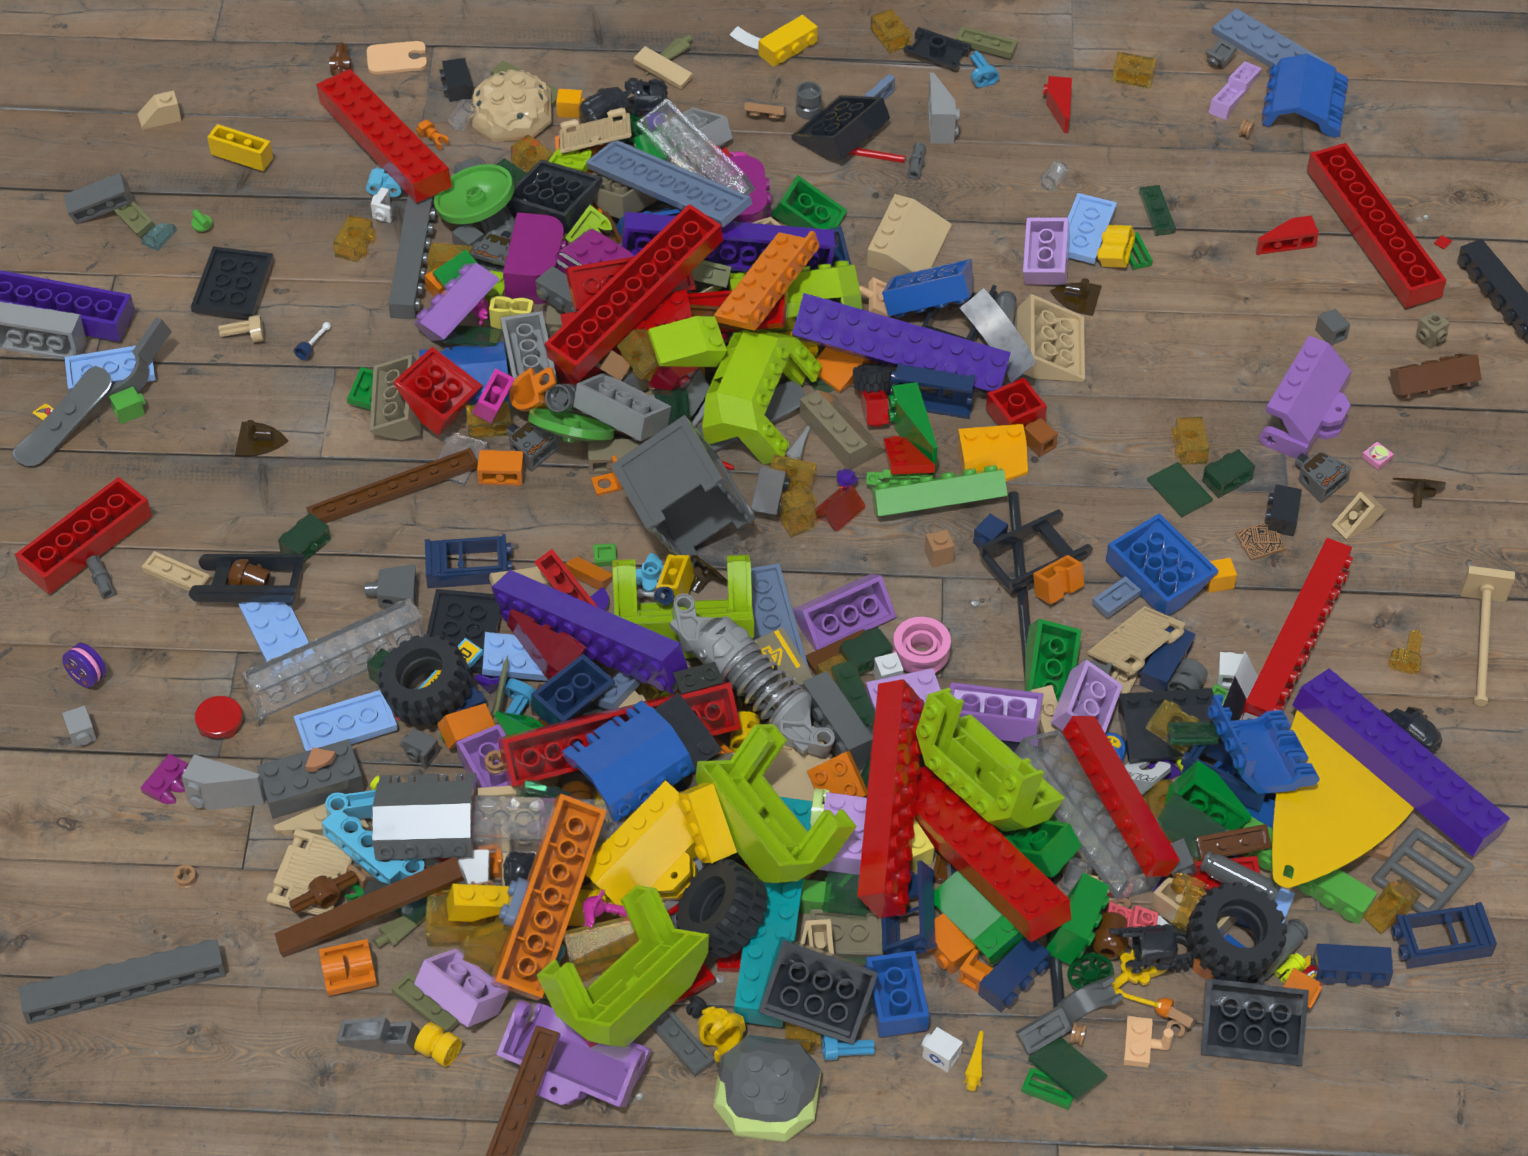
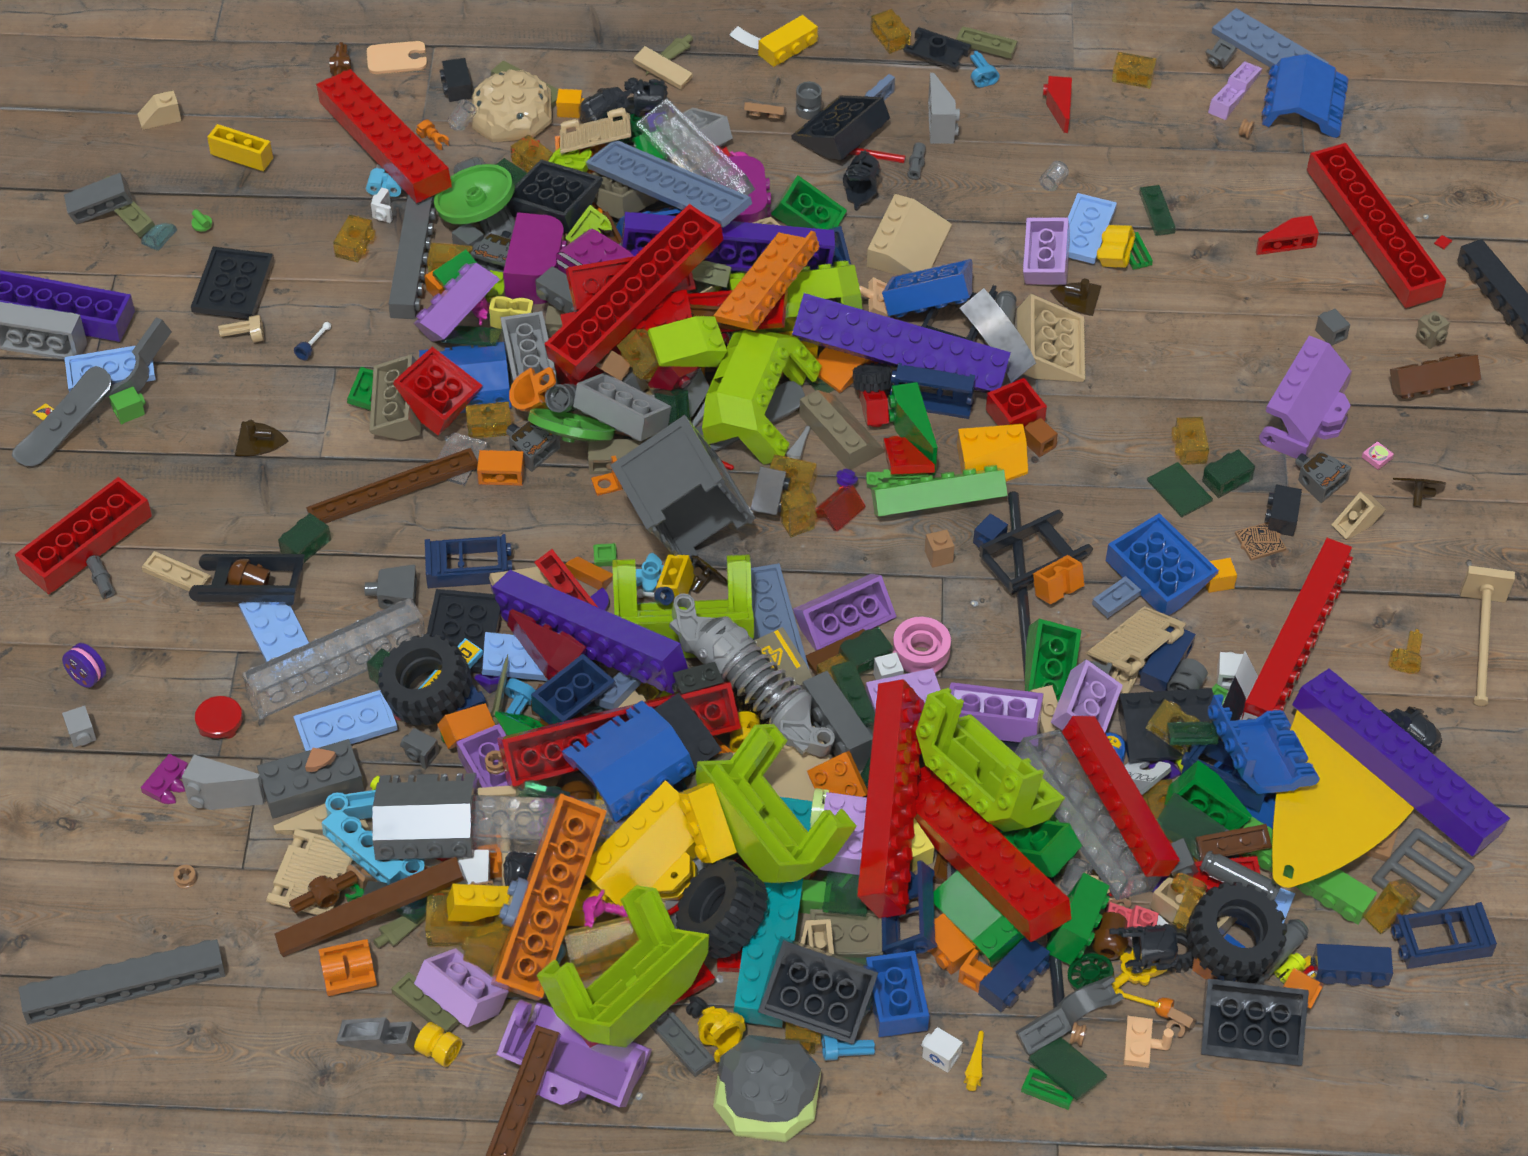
dark pink brick [472,368,515,423] -> none
none -> black helmet [843,150,882,211]

